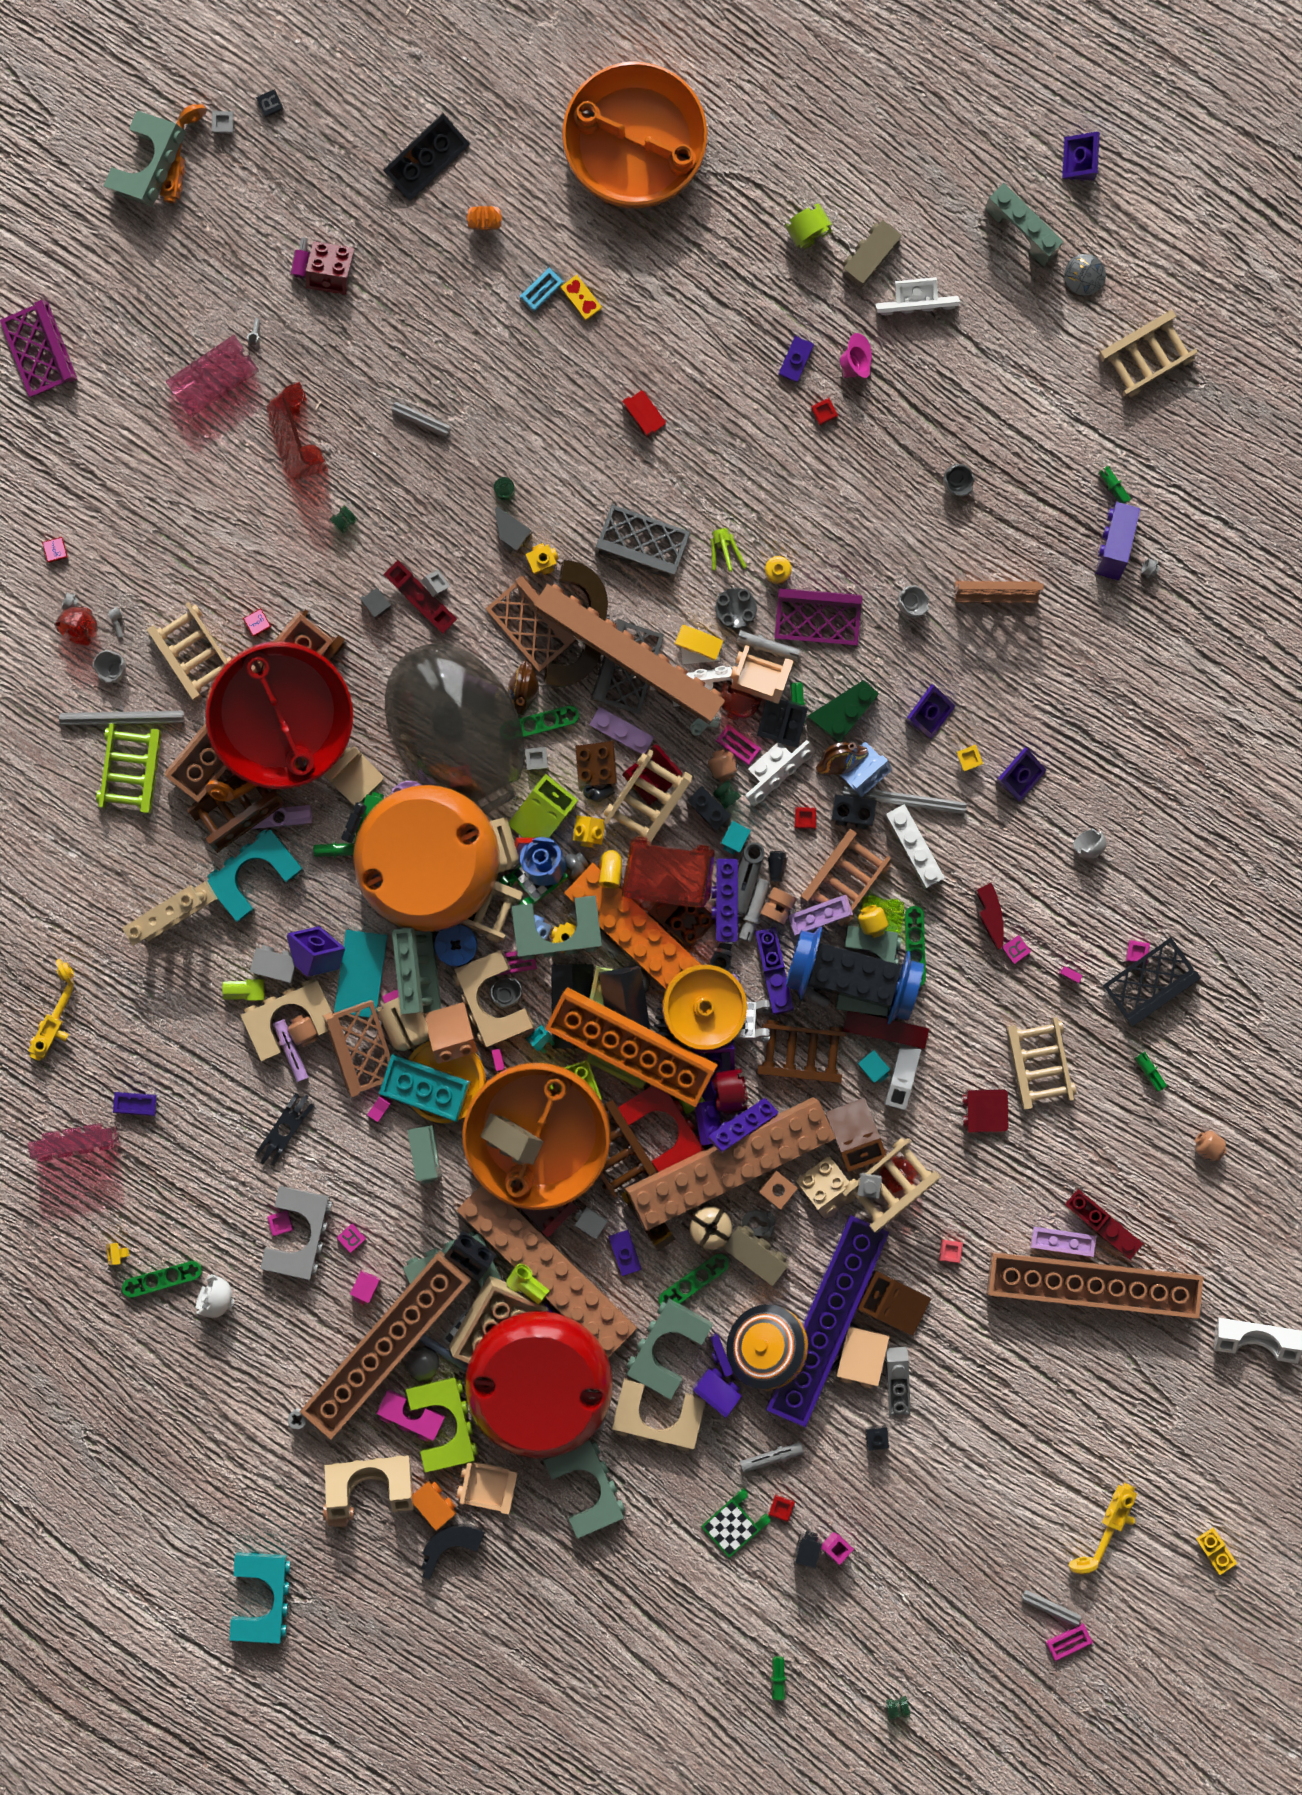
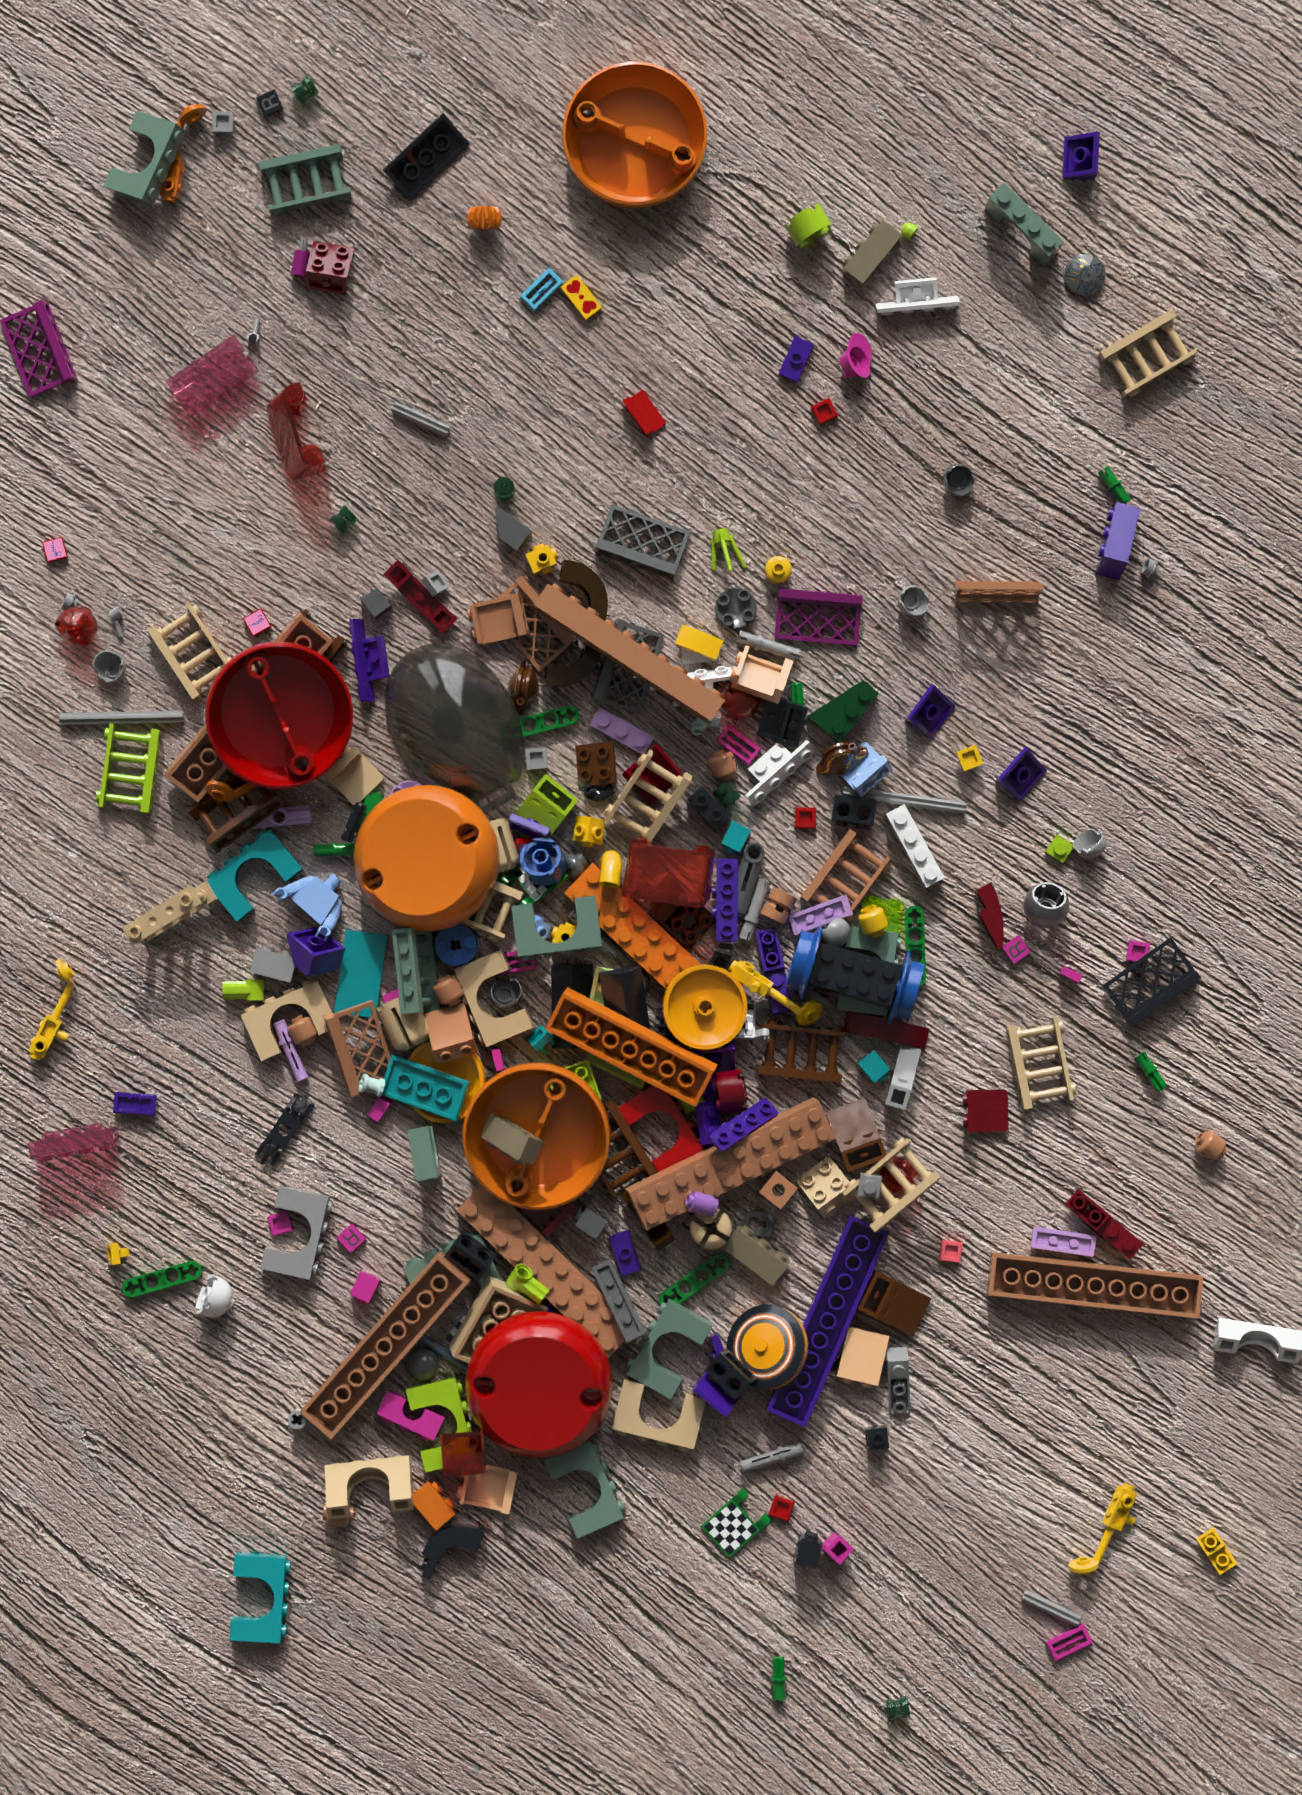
black cone [767,851,788,882] -> none
none -> sand green fence [258,144,352,216]
none -> light blue torso [272,873,342,942]
none -> clear green wheel [290,75,319,104]
none -> dark purple bracket [349,619,390,702]
none -> light aqua bush [358,1074,385,1097]
none -> nougat head [433,974,464,1007]
none -> clear red slope [440,1431,487,1477]
none -> nougat panel [468,593,530,645]
none -> dark purple plate [509,813,551,838]
none -> dark grey fence [592,1259,650,1344]
none -> medium lavender brick [685,1191,718,1217]
none -> black brick [705,1348,757,1400]
none -> yellow piece [728,960,823,1026]
none -> light grey hair [819,918,850,948]
none -> lime hinge [901,222,918,241]
none -> flat silver wheel [1023,882,1070,928]
none -> lime plate [1045,834,1073,863]

